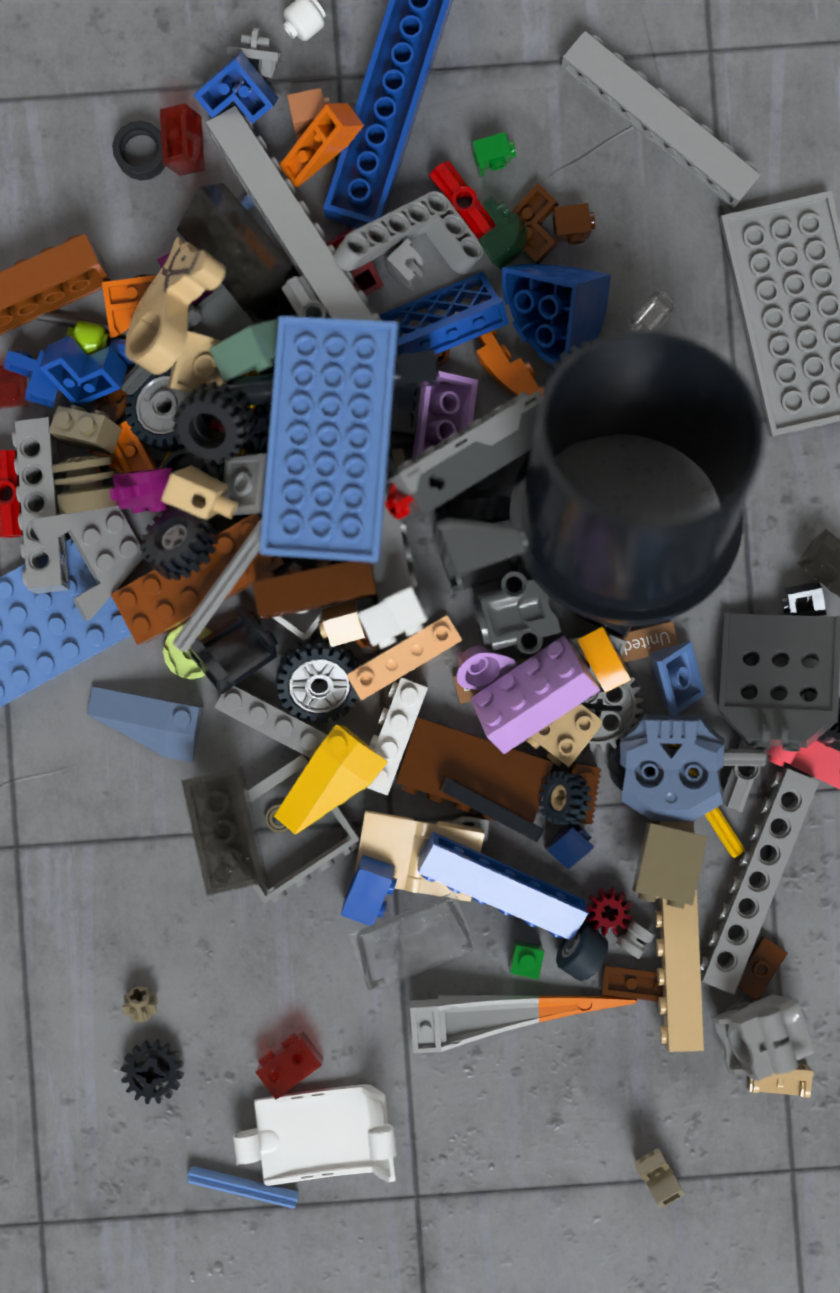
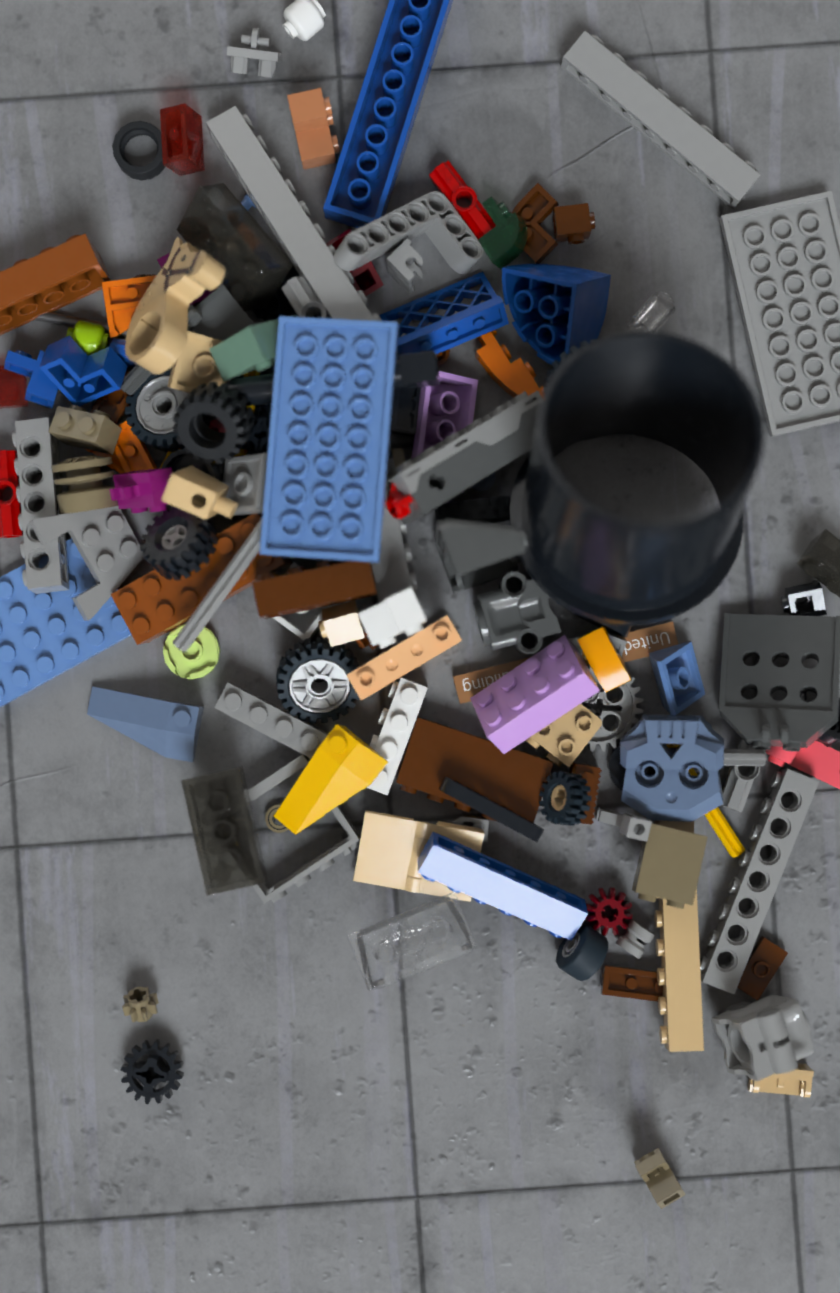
medium blue axle [187,1166,299,1209] -> none
black panel [188,605,278,695] -> none
blue brick [193,51,278,124] -> none
white panel [233,1084,397,1186] -> none
clear red brick [255,1031,324,1100] -> none
orange slope [280,103,364,188] -> none
blue piece [341,855,397,927] -> none
light grey plate [410,995,637,1054] -> none
lavender piece [456,645,518,691] -> none
green brick [472,132,516,177] -> none
green brick [509,939,545,979] -> none
dark blue slope [545,824,594,869] -> none
none -> light grey piece [595,807,652,841]

